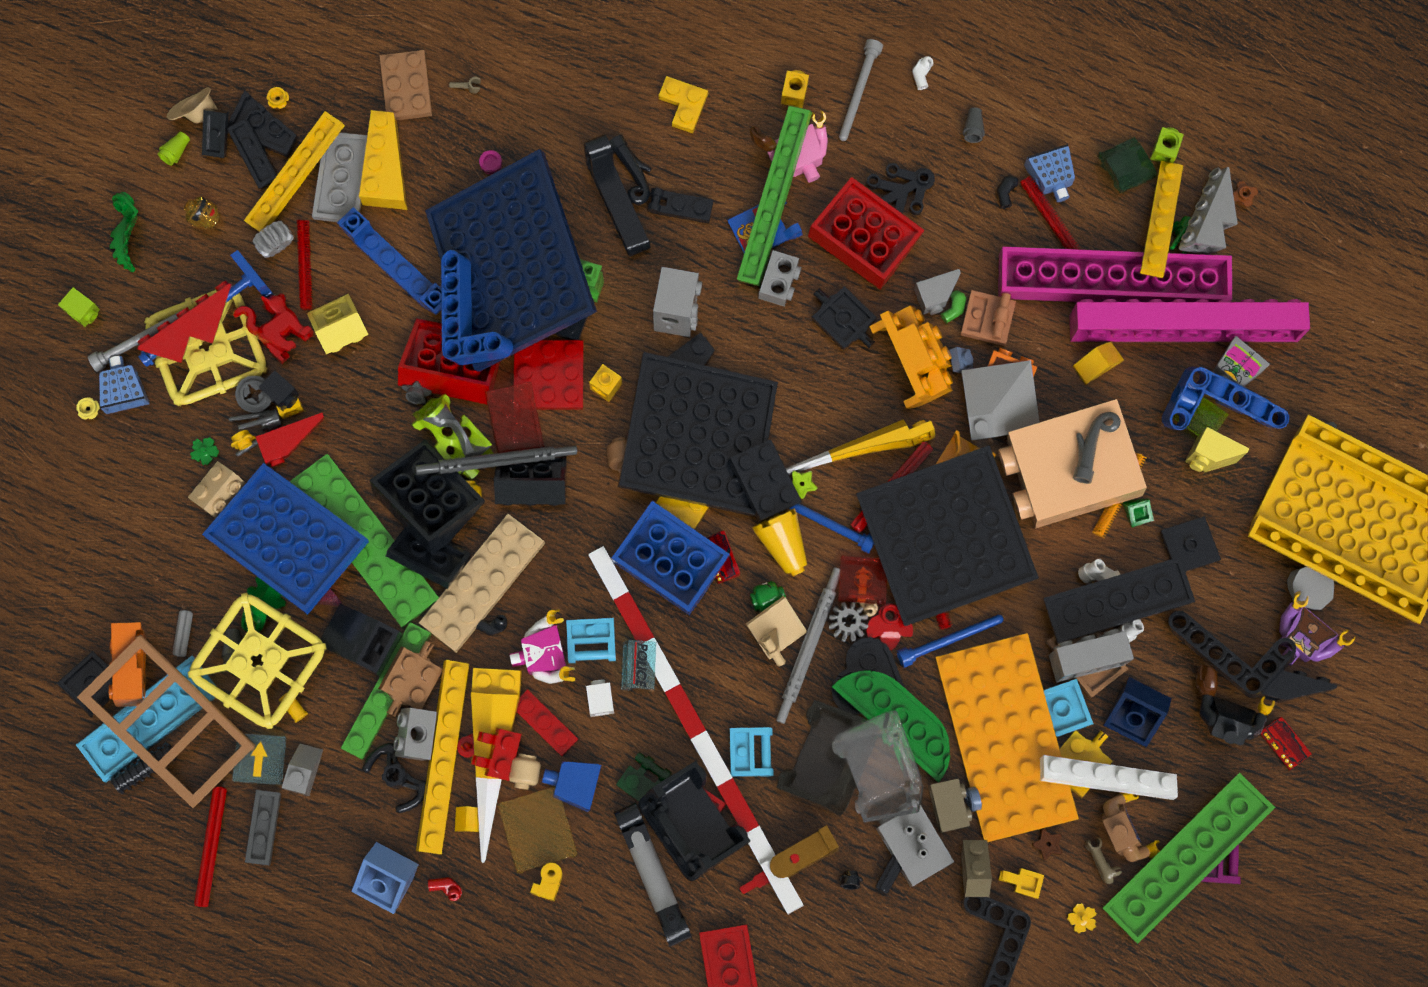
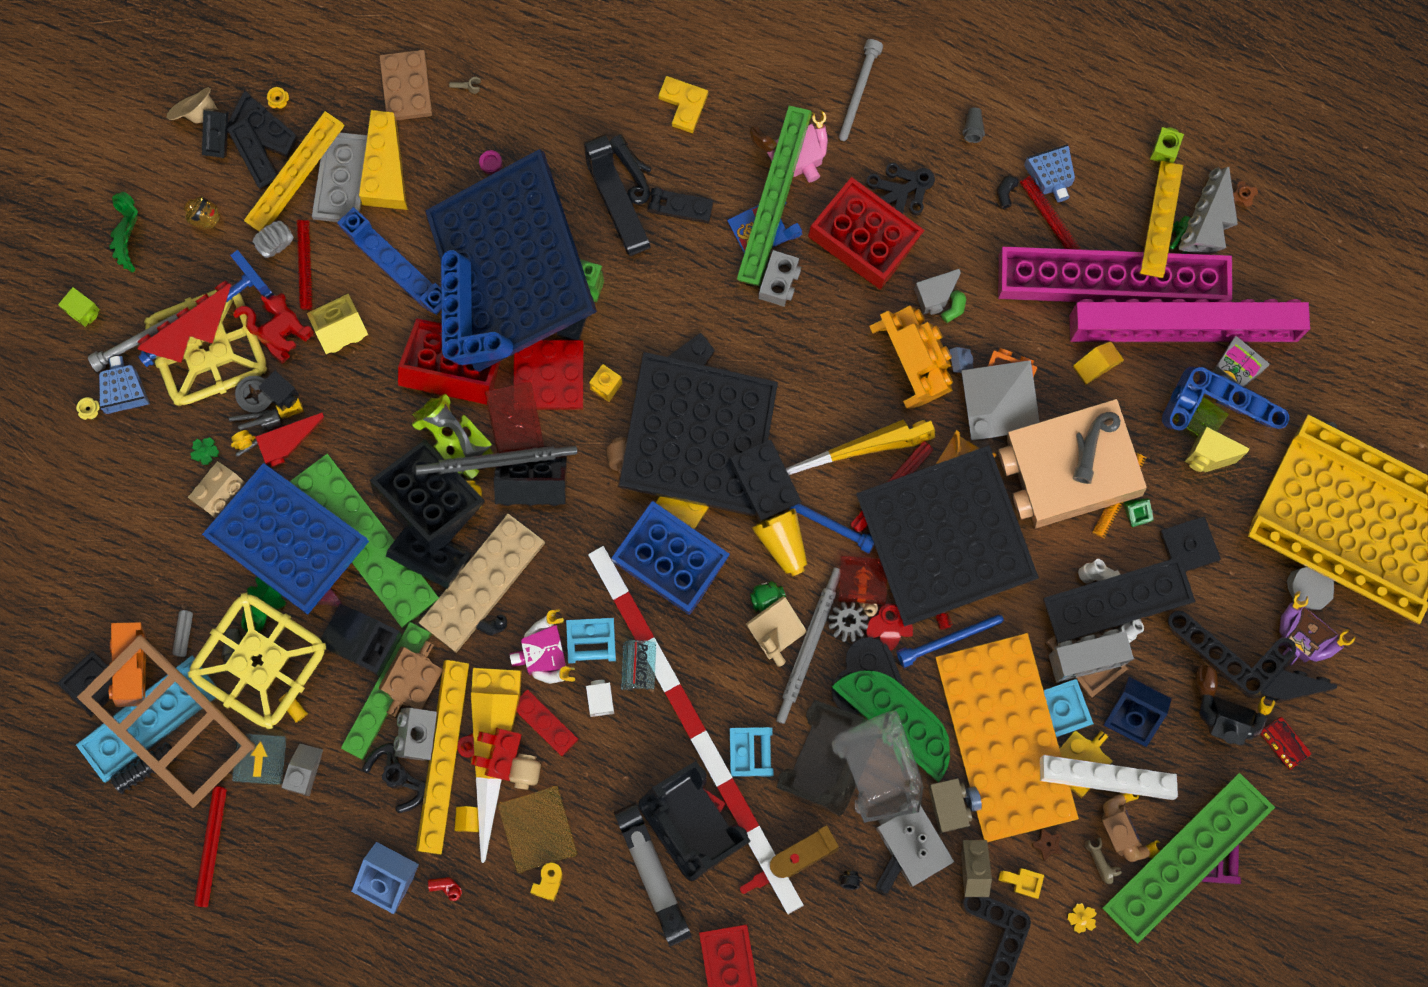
lime cone [158,132,190,166] -> none
dark grey plate [245,790,282,866] -> none
dark grey plate [402,381,431,404] -> none
blue torso [542,762,601,812] -> none
dark green plate [616,752,672,802] -> none
light grey piece [653,267,702,337] -> none
slope [707,530,740,584] -> none
yellow brick [781,70,809,108] -> none
lime plate [792,470,817,499] -> none
black plate [812,286,877,351] -> none
white arm [912,56,933,90] -> none
nougat plate [960,290,1016,346] -> none
clear green slope [1097,137,1158,193] -> none

